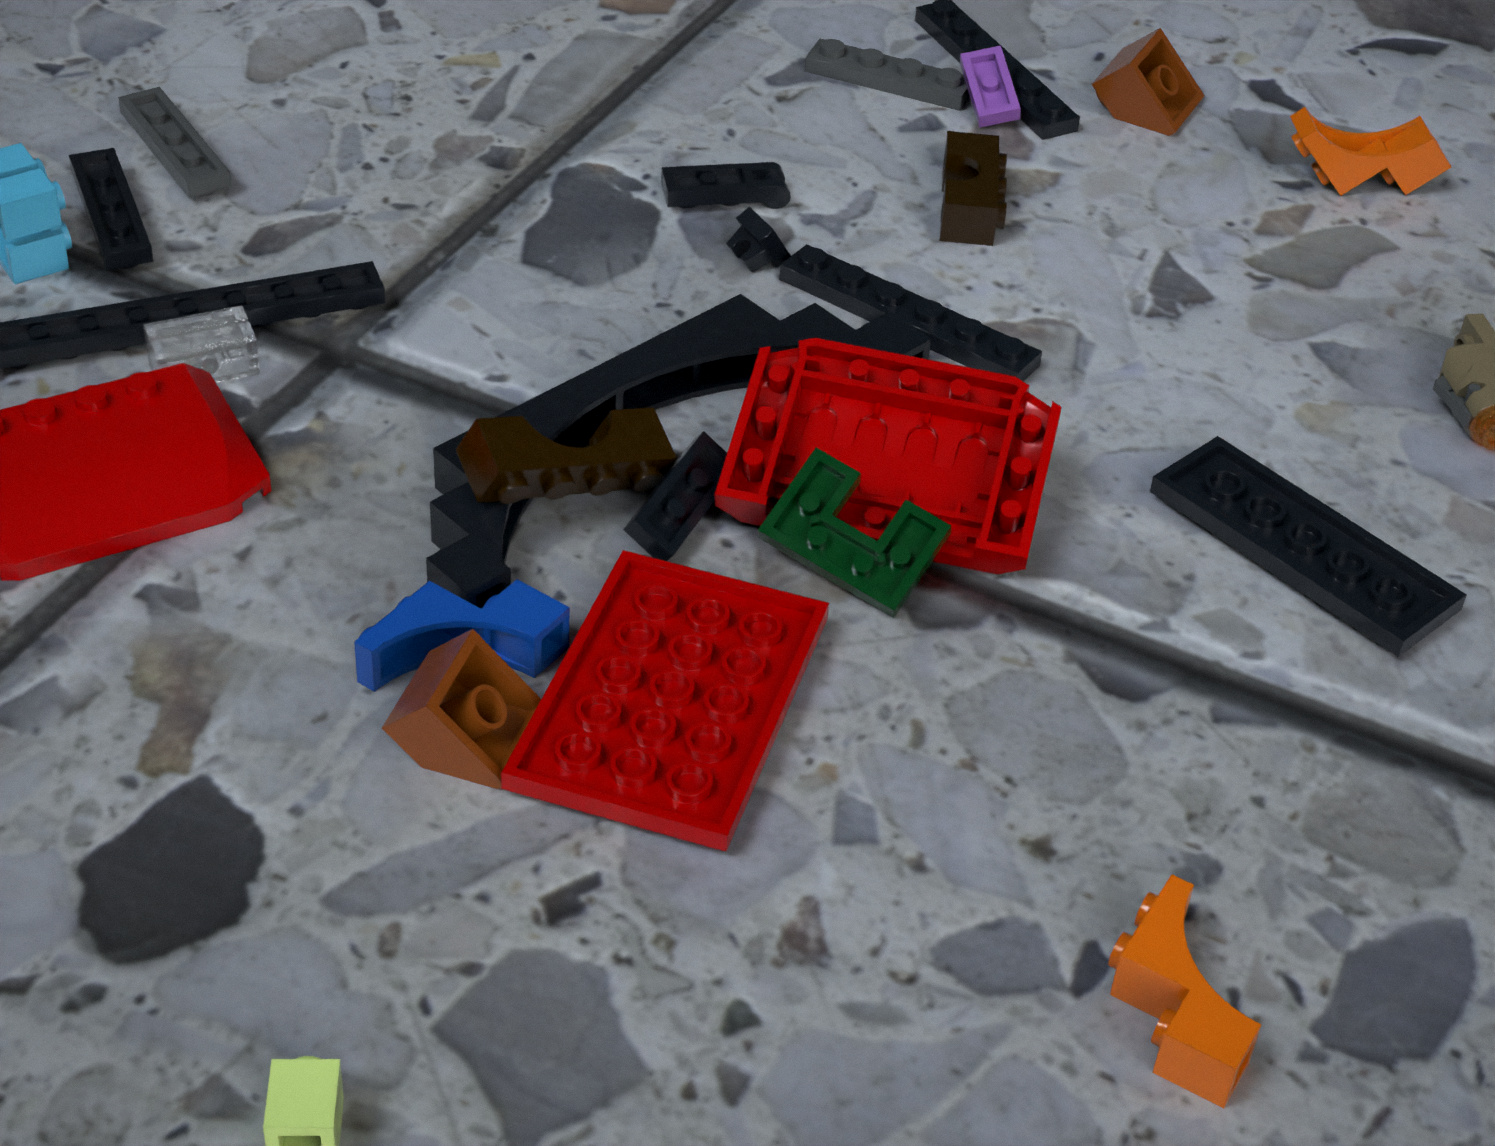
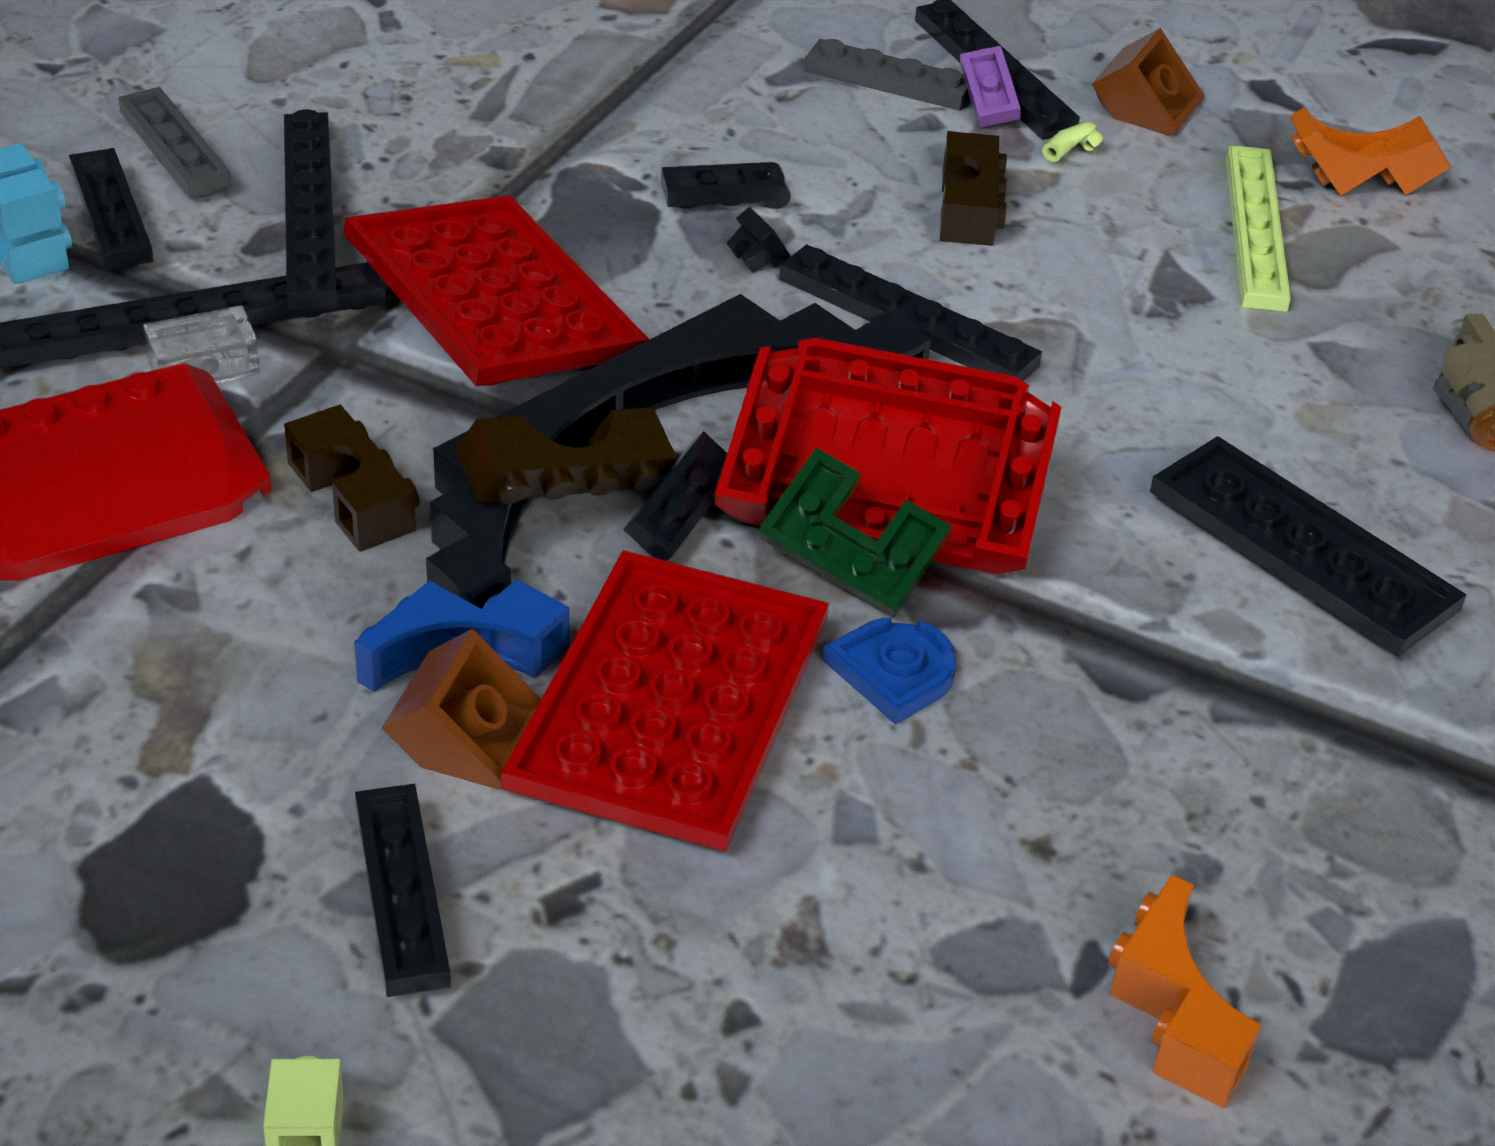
none -> black plate [284,109,338,310]
none -> dark brown arch [284,404,420,552]
none -> red plate [343,195,649,387]
none -> black plate [355,783,451,997]
none -> blue tile [822,618,956,724]
none -> yellowish green arm [1042,121,1103,162]
none -> yellowish green tile [1226,145,1291,312]

